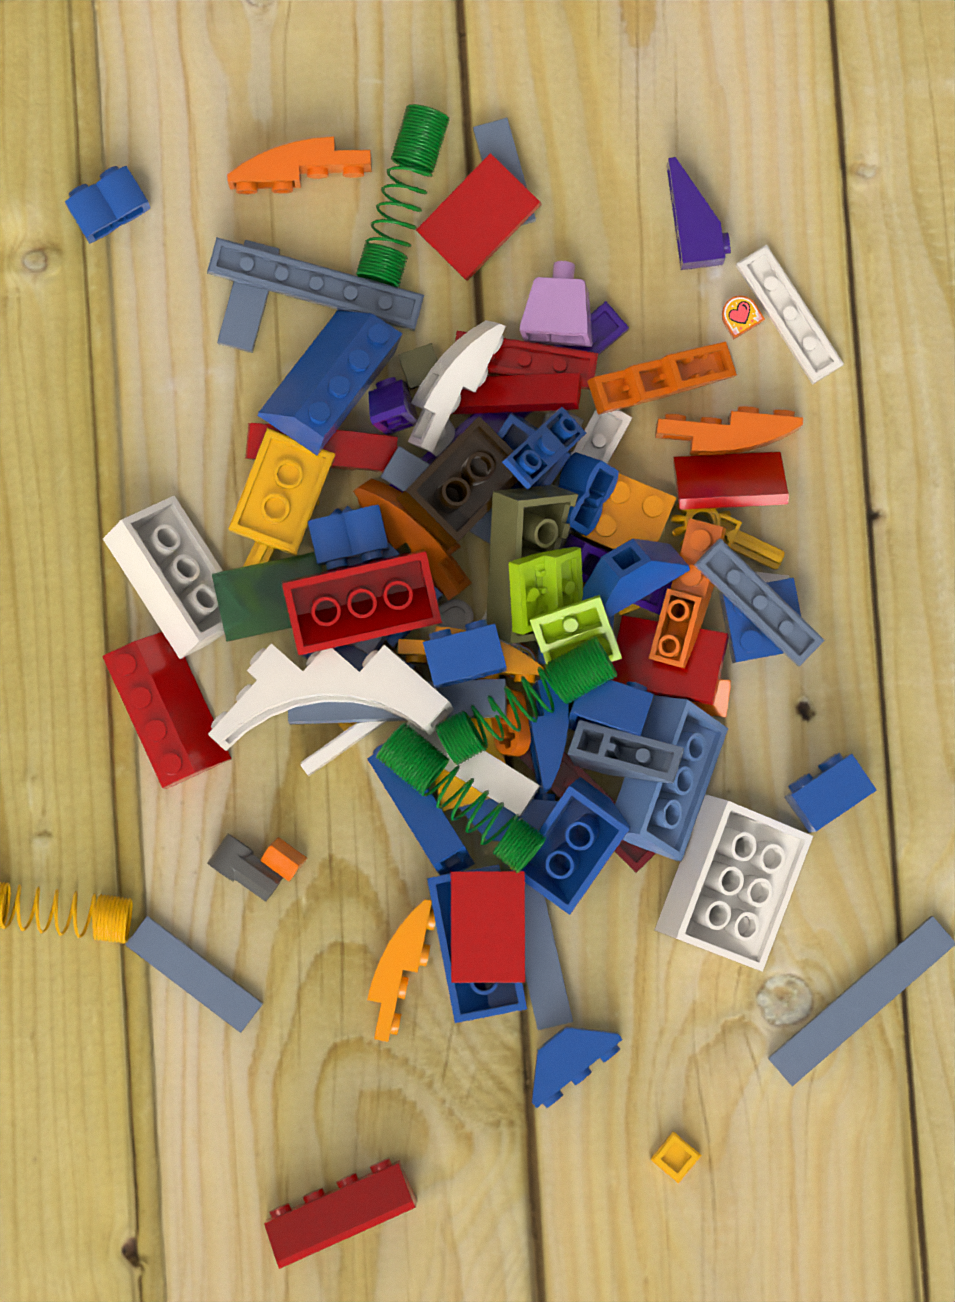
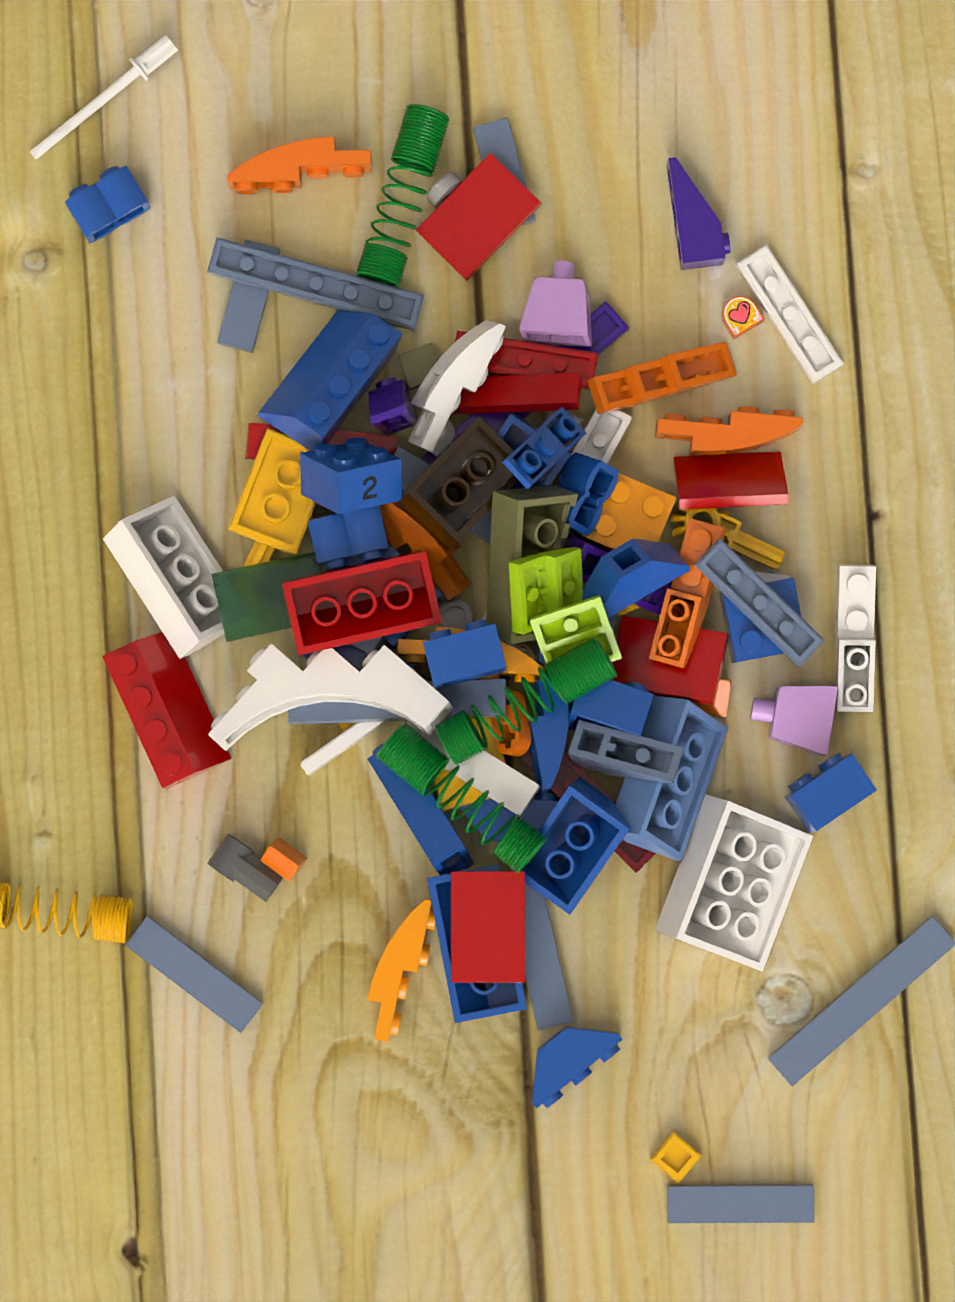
red slope [264,1158,417,1269] -> none
none -> white piece [30,35,178,159]
none -> blue brick [300,437,402,515]
none -> light grey tile [427,172,462,209]
none -> sand blue tile [667,1184,814,1223]
none -> lavender torso [750,686,838,756]
none -> white slope [835,564,876,712]

